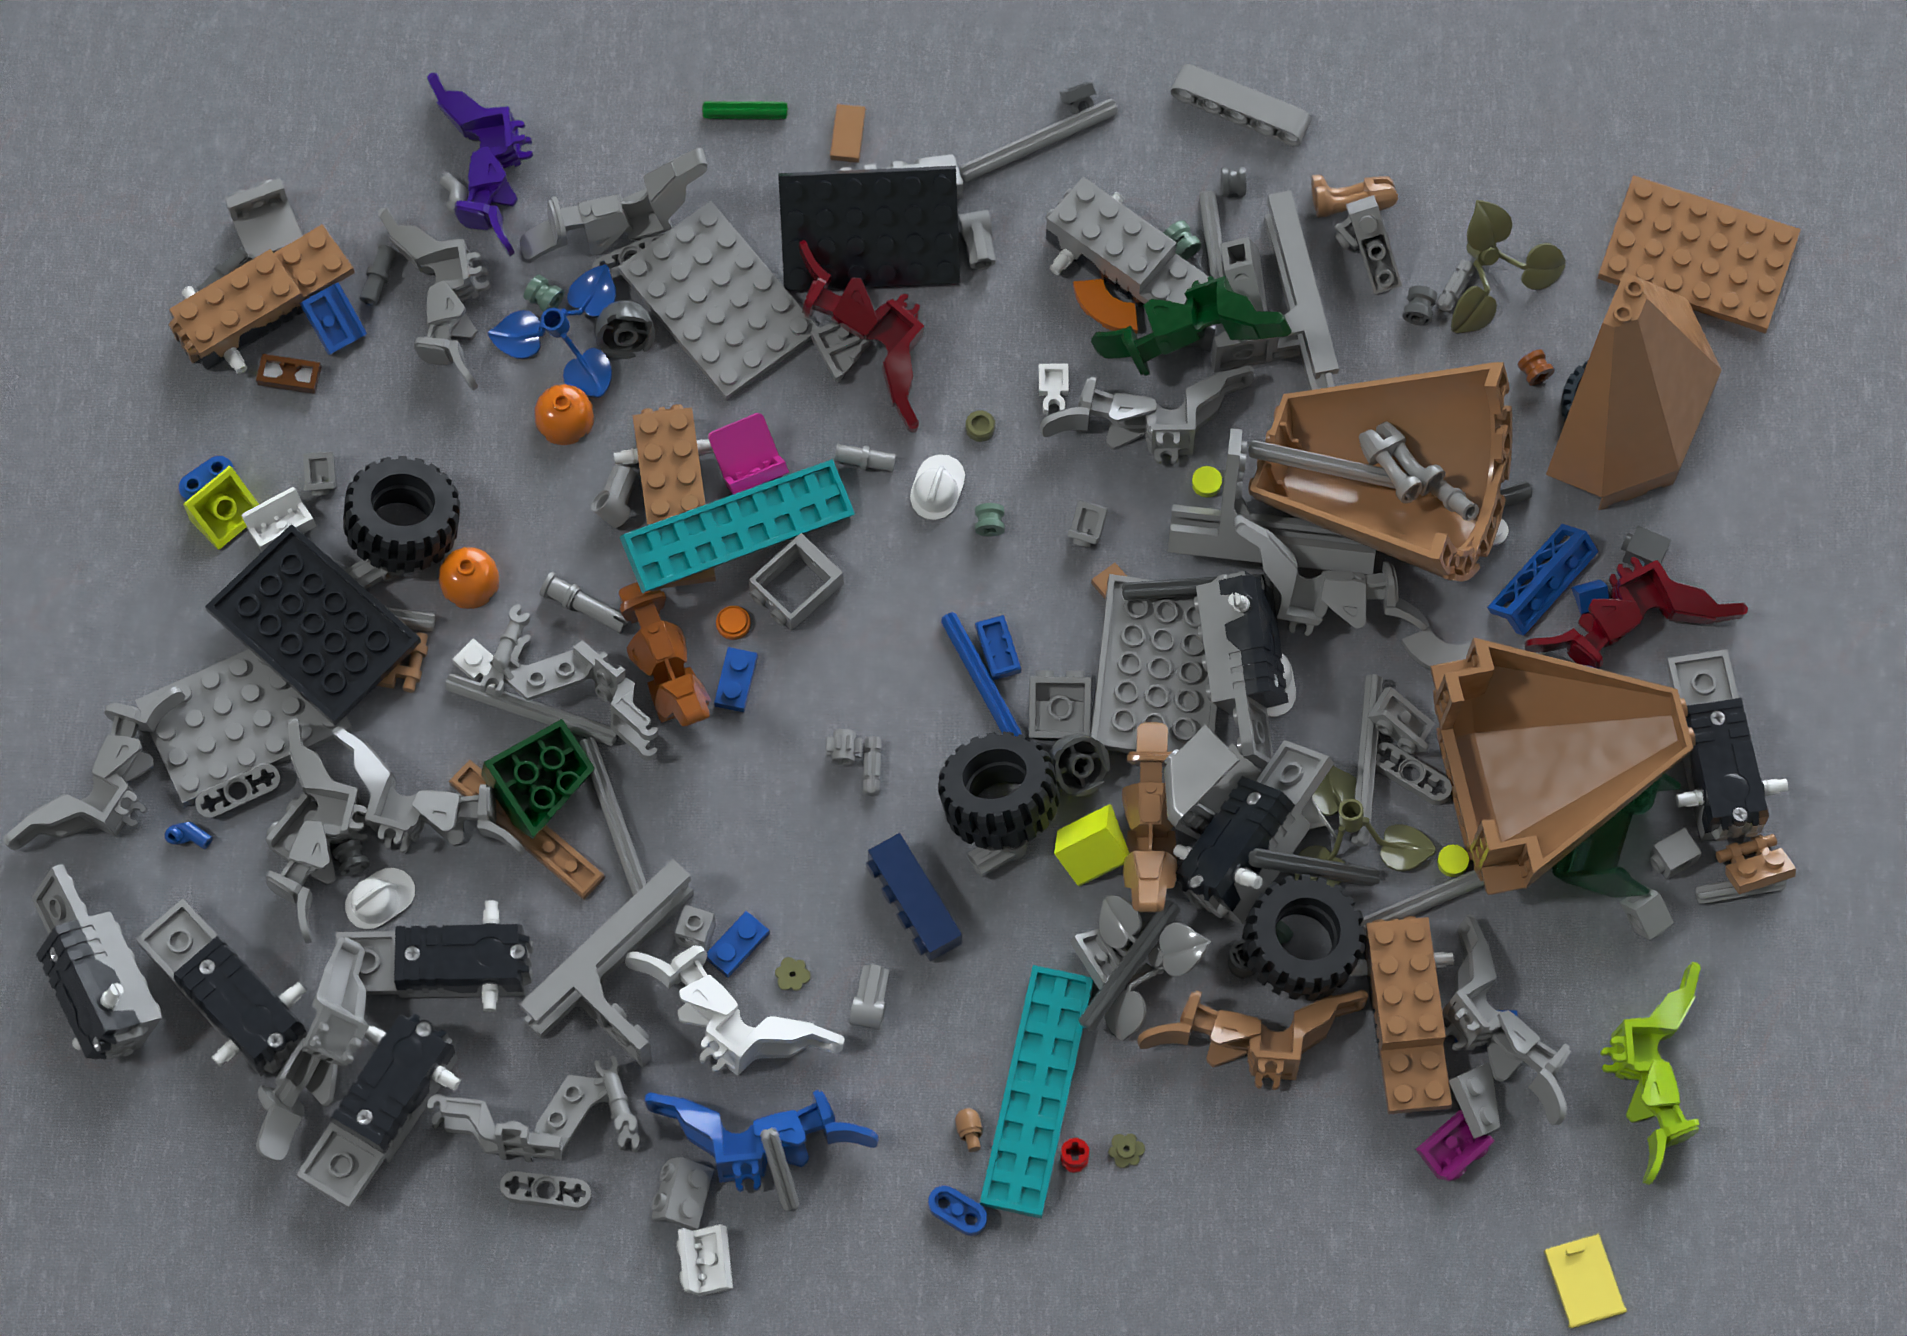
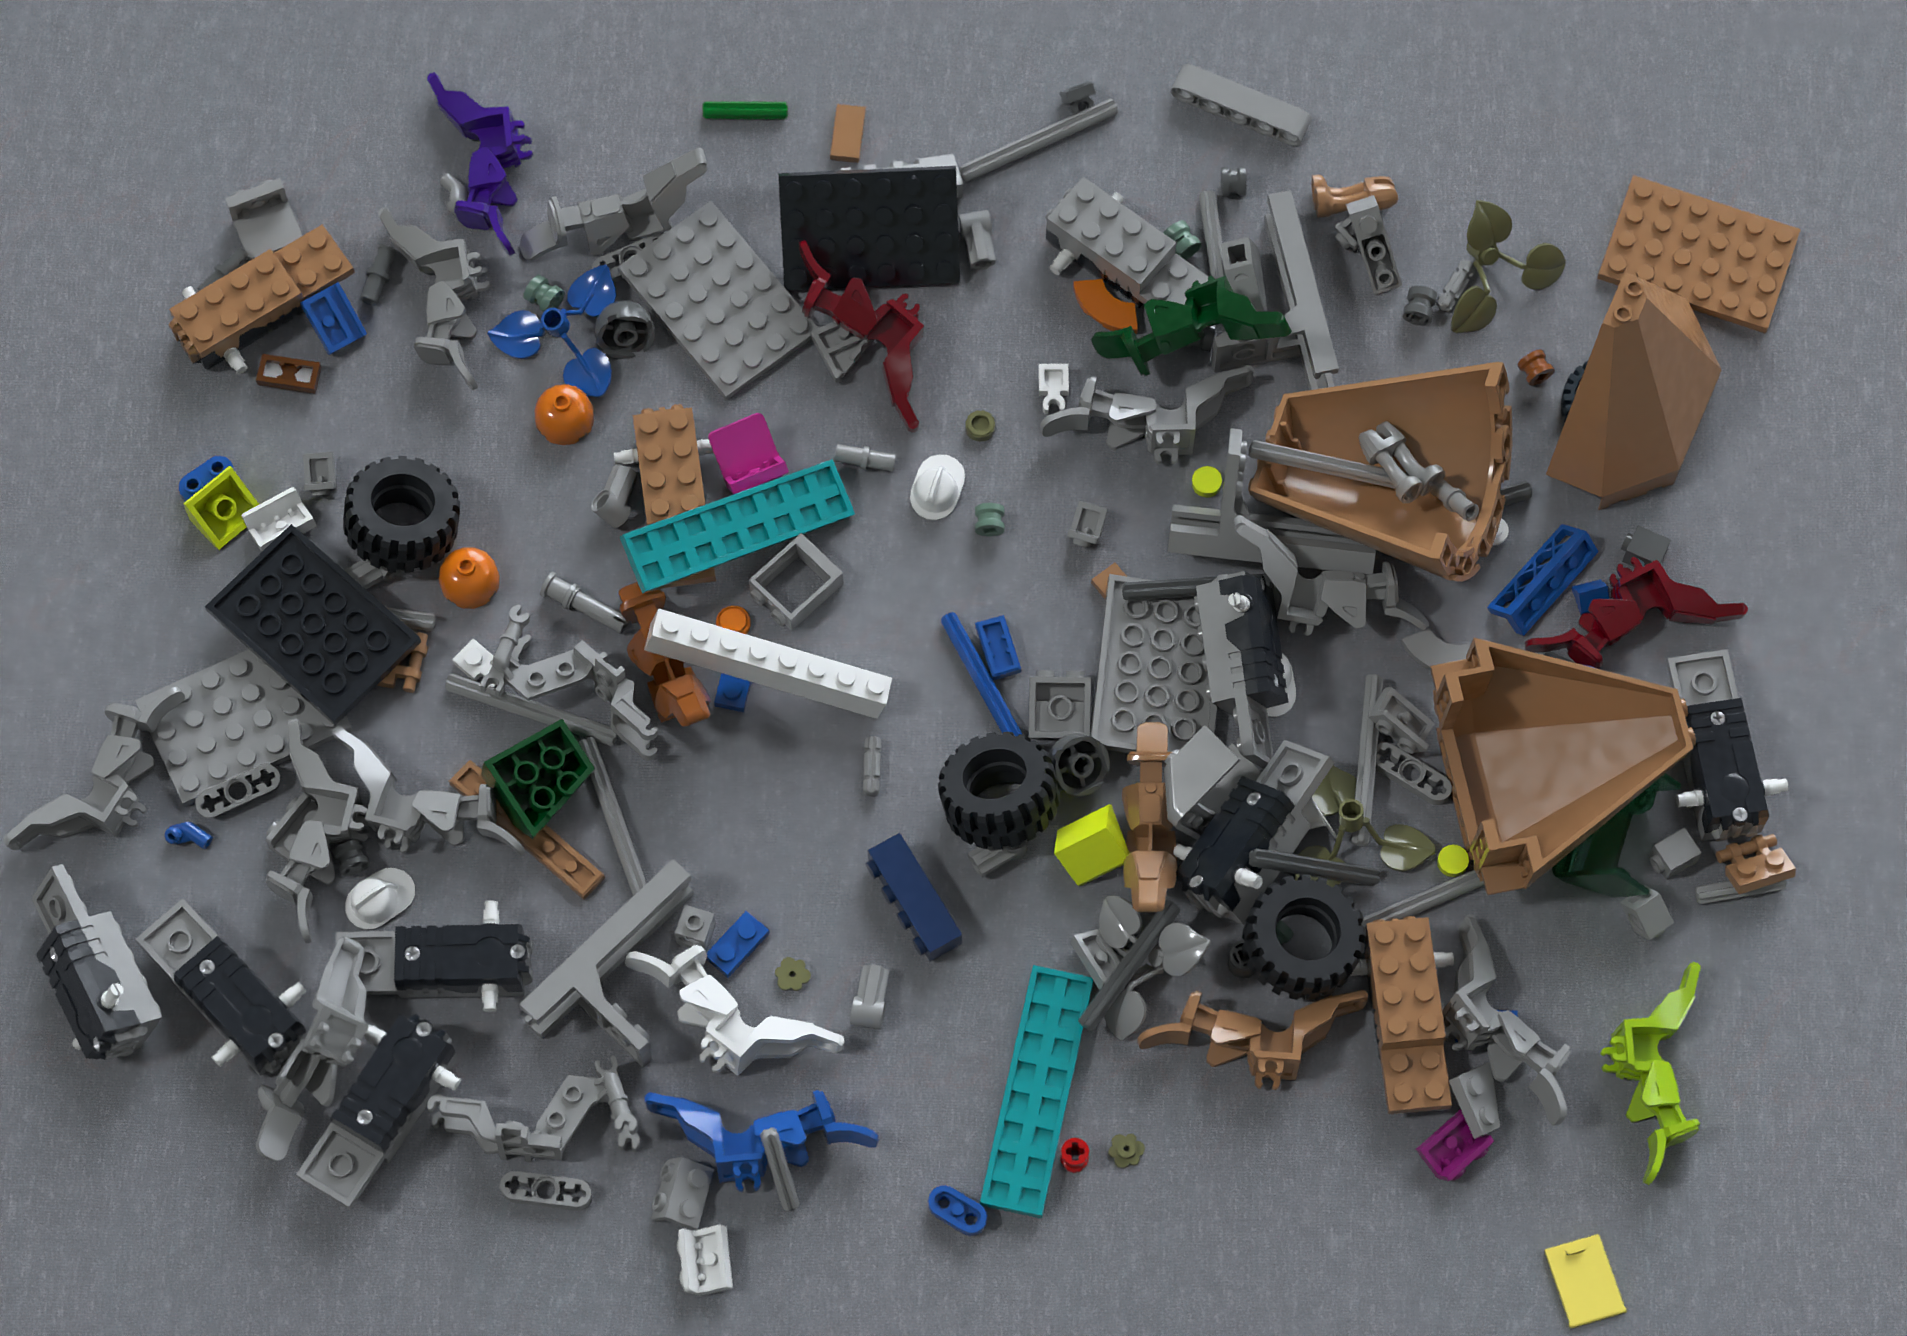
light grey gear [825,729,862,765] -> none
medium nougat cylinder [955,1108,983,1152] -> none
none -> white brick [644,608,892,719]

